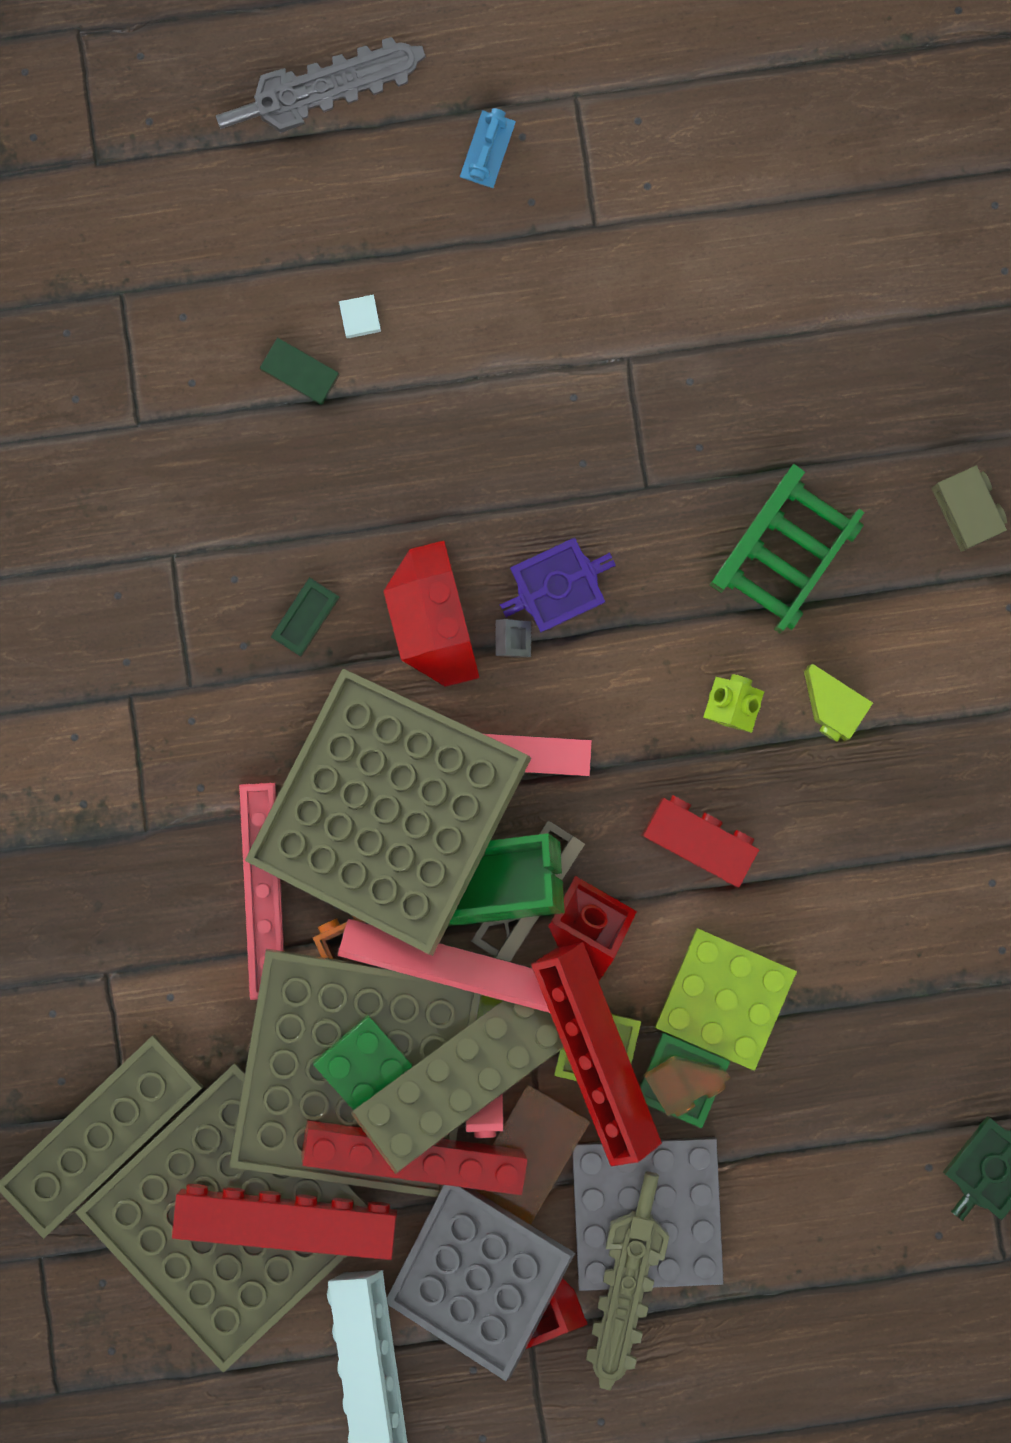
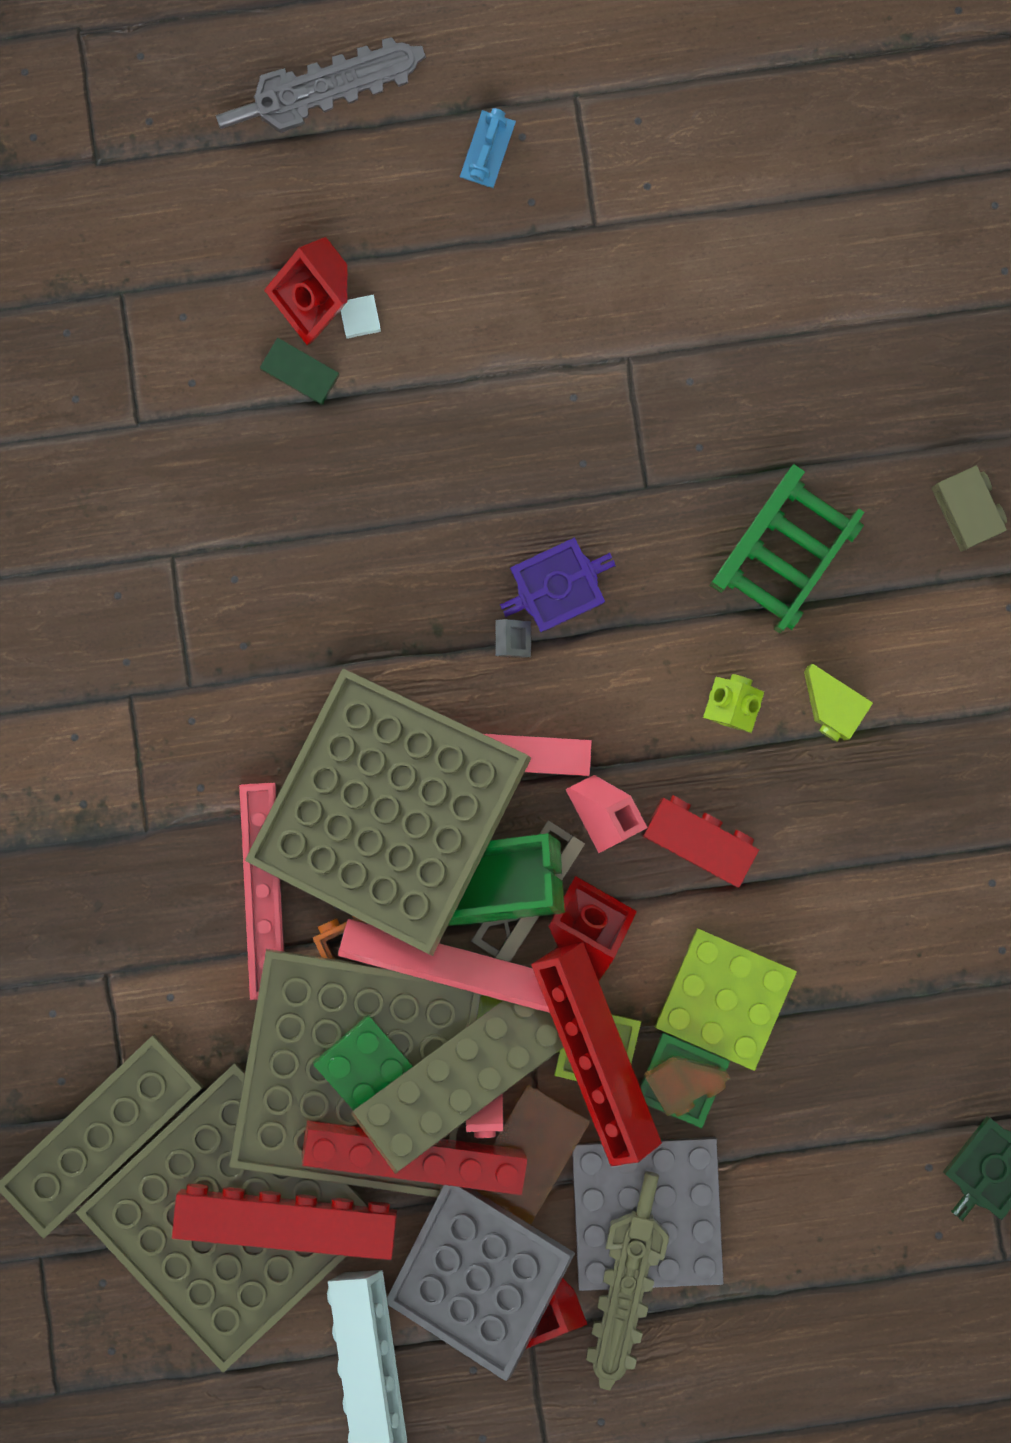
dark green tile [271,577,340,657] -> none
red wedge [383,540,480,687] -> none
none -> red slope [264,237,348,345]
none -> coral slope [565,775,648,853]

